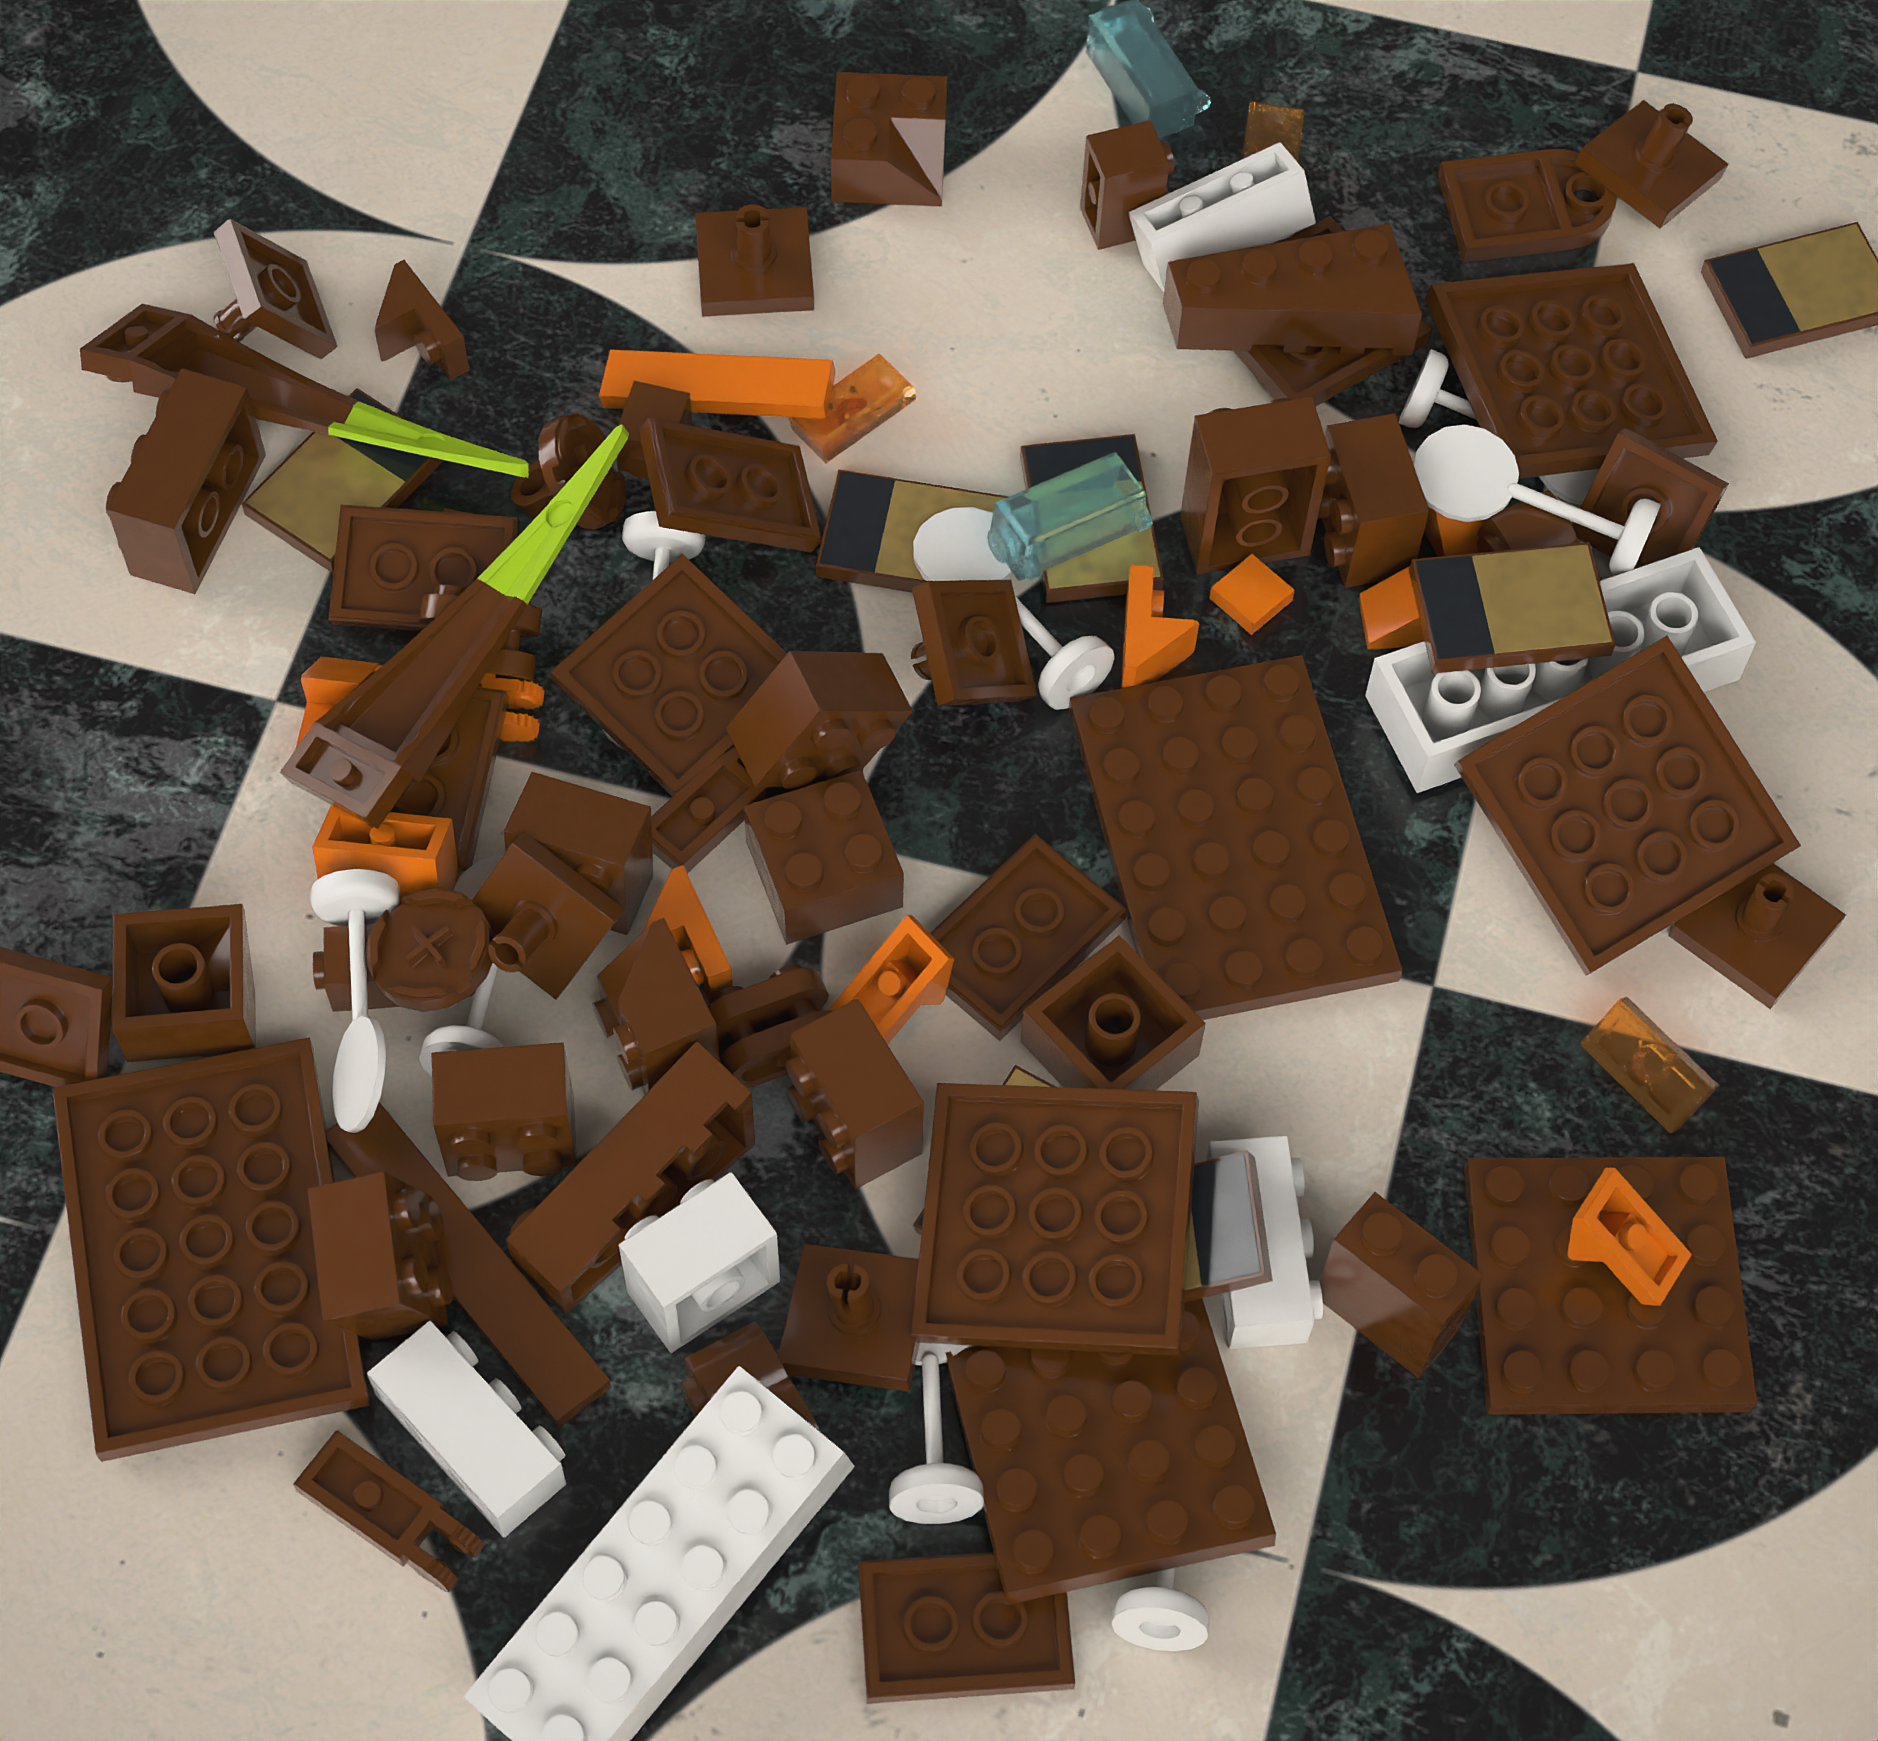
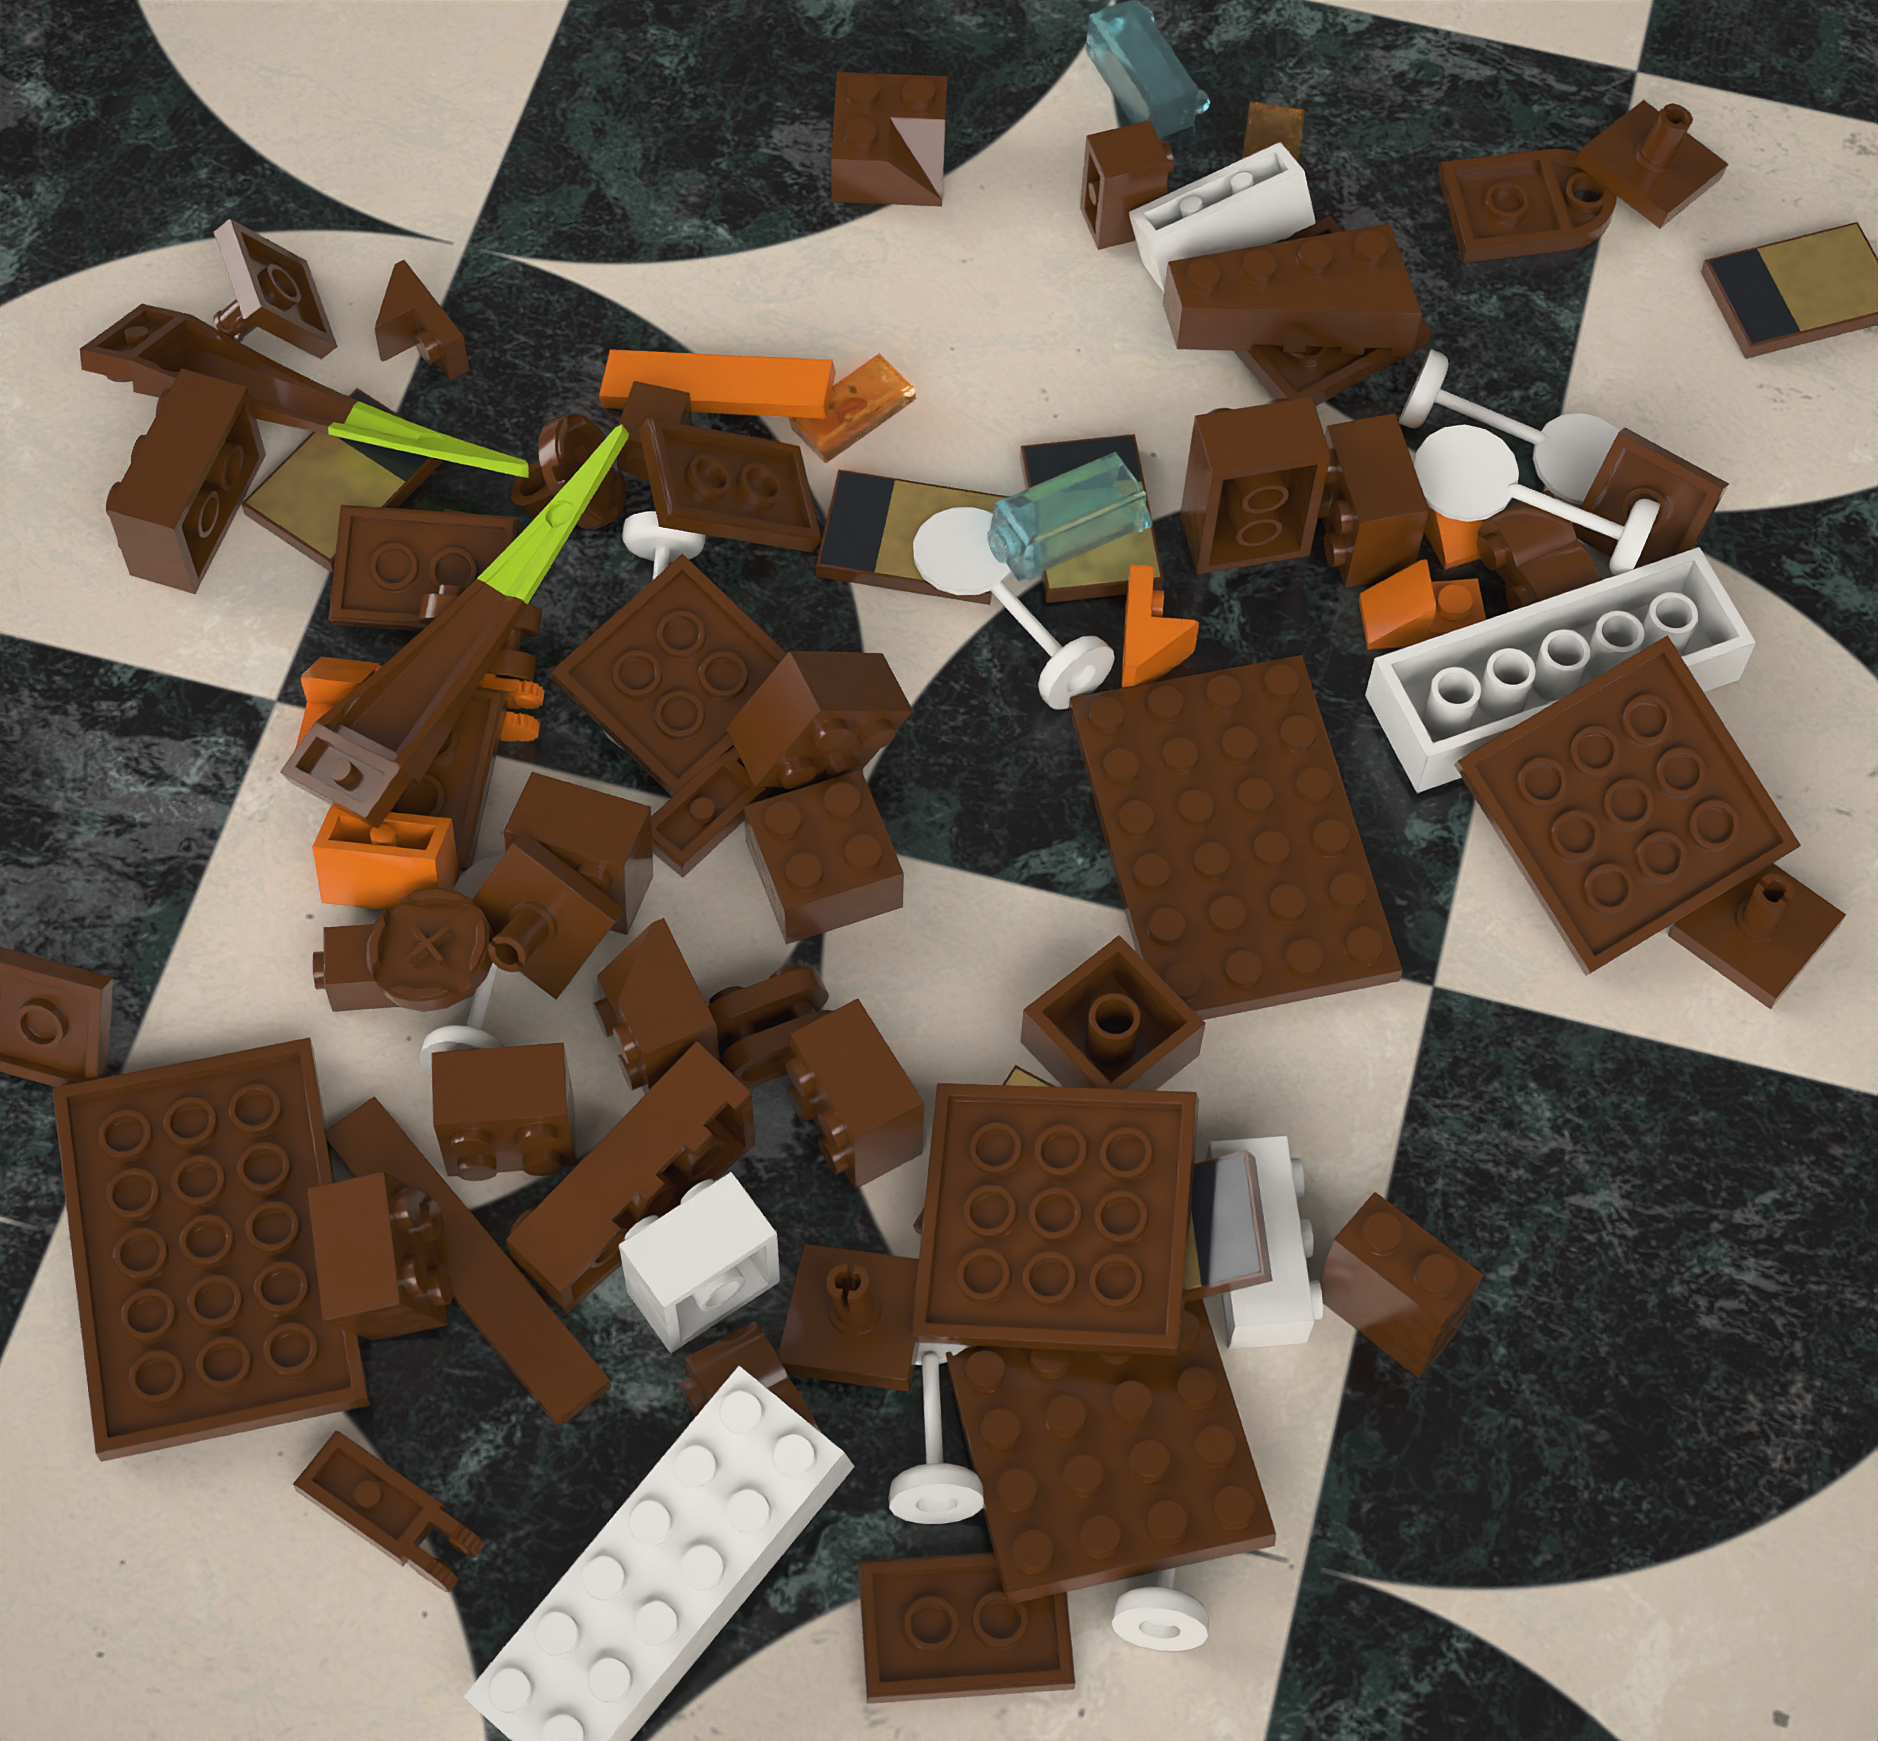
reddish brown slope [112,904,256,1062] -> none
white piece [310,869,401,1133] -> none
white brick [367,1321,566,1538] -> none
orange slope [642,865,733,1001] -> none
reddish brown tile [695,204,814,317] -> none
orange slope [830,915,954,1045] -> none
reddish brown tile [911,580,1037,706] -> none
reddish brown tile [930,834,1127,1041] -> none
orange tile [1209,554,1295,635] -> none
tile [1409,542,1616,674] -> none
reddish brown plate [1425,263,1718,479] -> none
reddish brown plate [1464,1157,1757,1415] -> none
orange slope [1567,1168,1692,1306] -> none
clear orange plate [1580,997,1719,1133] -> none

